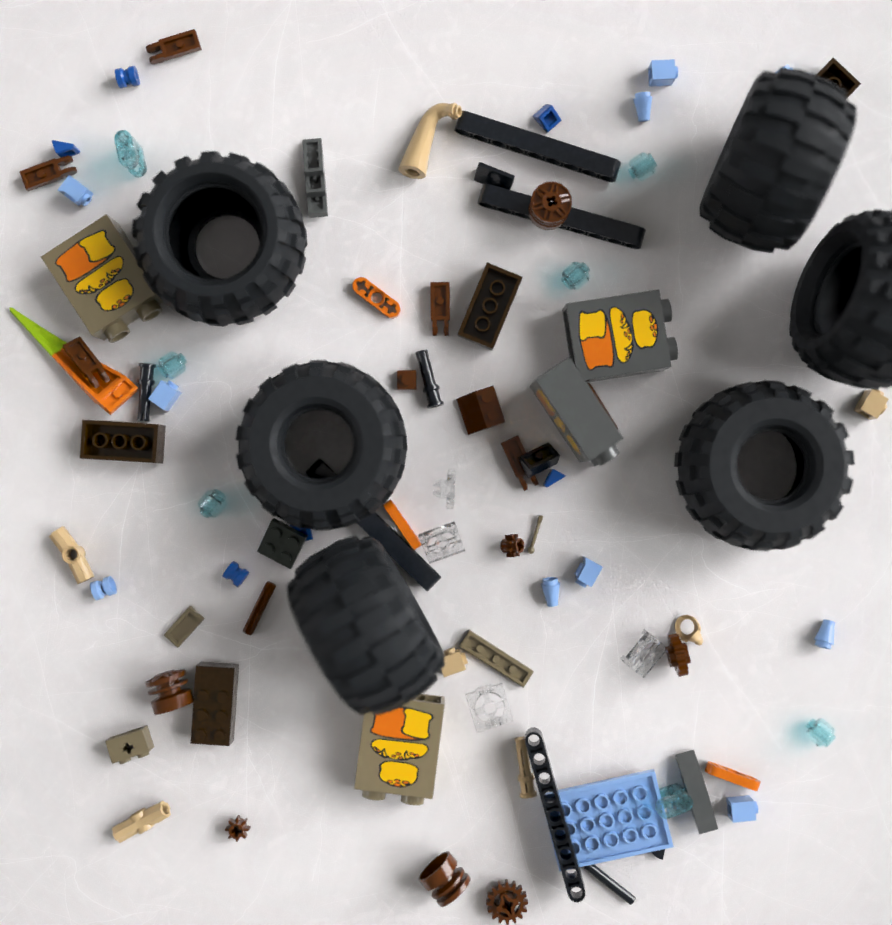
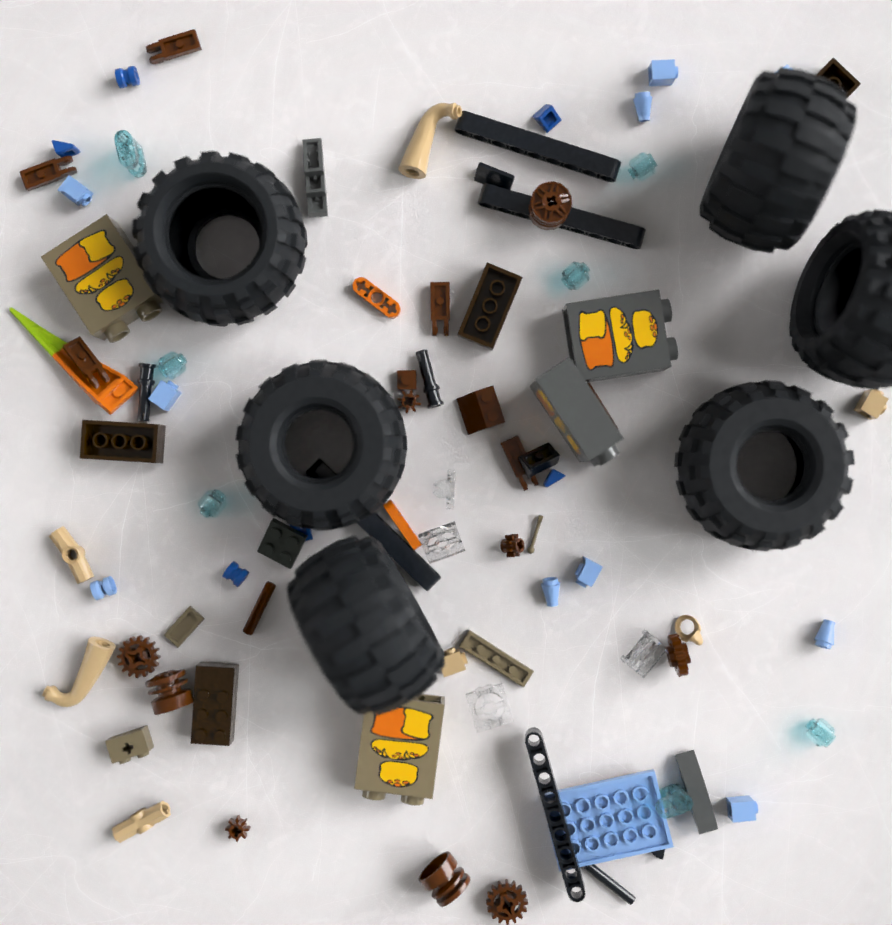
tan pin [515,737,537,799] -> none
orange beam [705,761,761,791] -> none
none -> tan animal [42,637,116,707]
none -> reddish brown gear [117,635,161,678]
none -> reddish brown gear [397,390,421,414]

